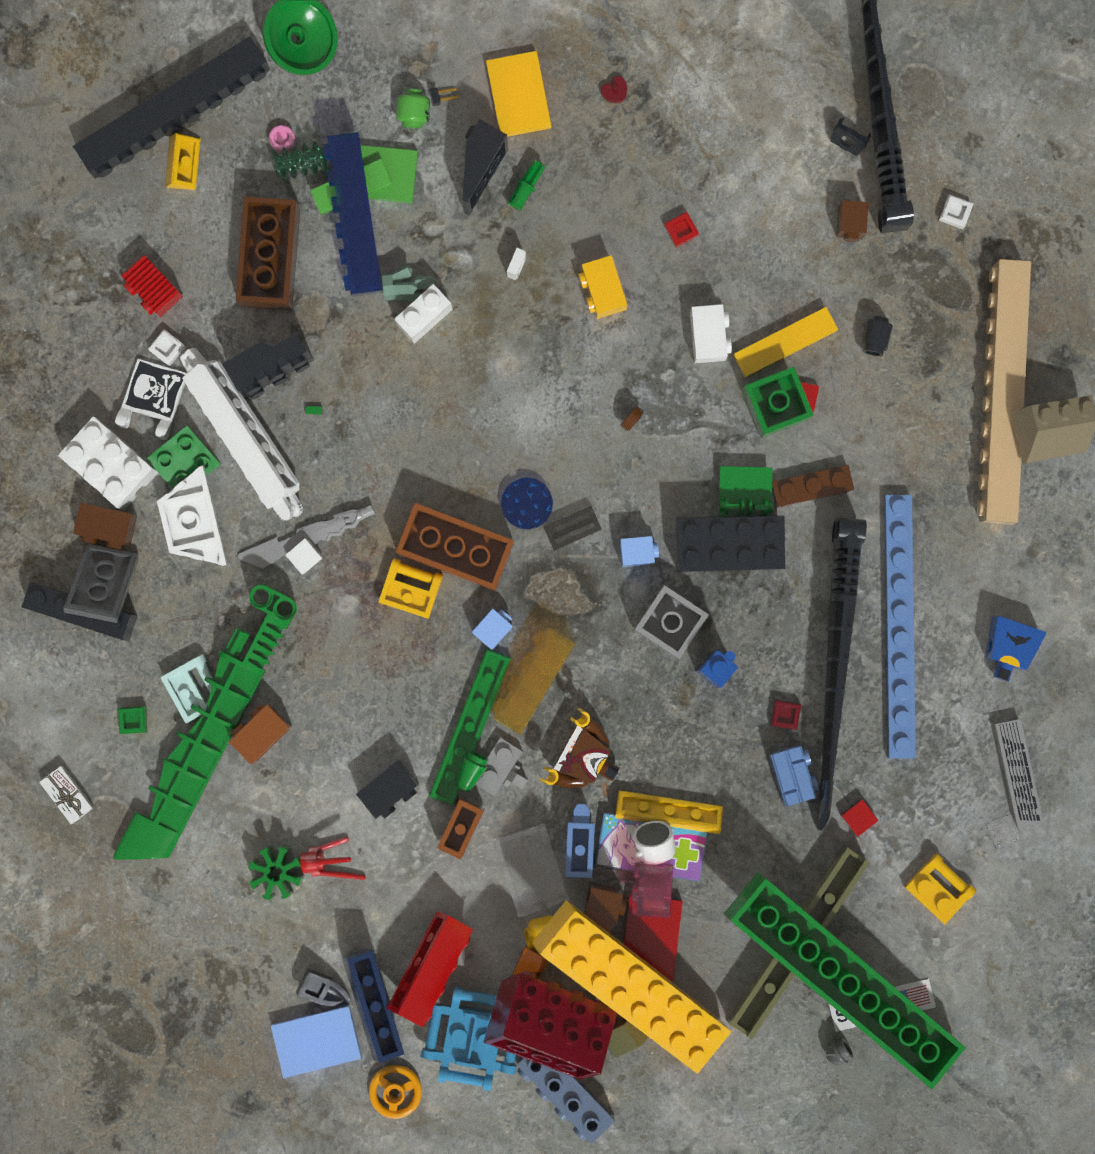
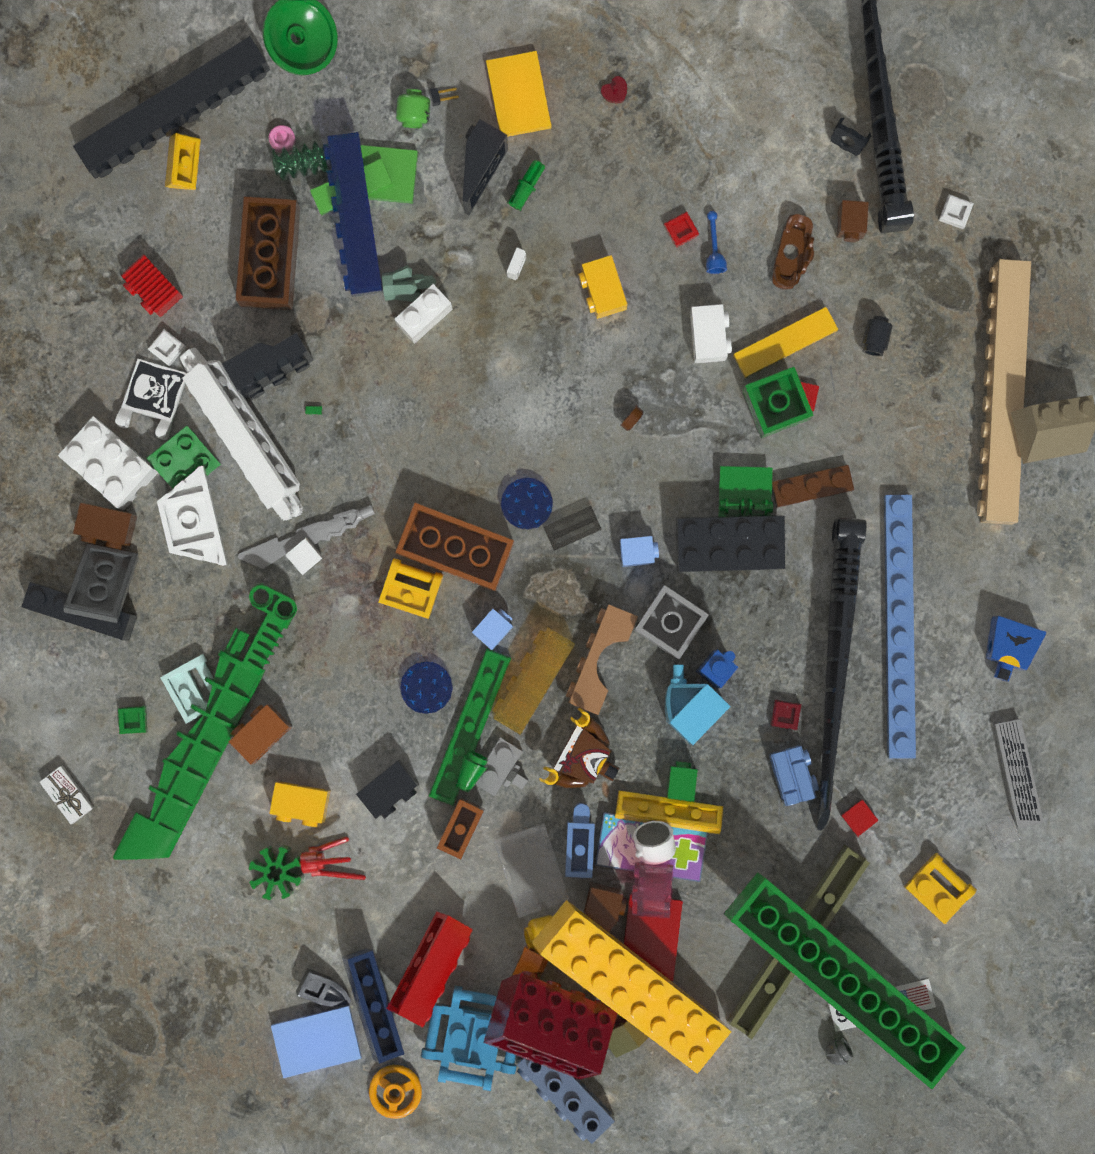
none -> yellow brick [269,781,331,827]
none -> clear blue tile [400,661,453,714]
none -> medium nougat arch [566,605,638,715]
none -> medium azure piece [665,665,731,745]
none -> green brick [666,761,698,801]
none -> blue hinge [706,211,727,274]
none -> reddish brown piece [772,214,814,289]

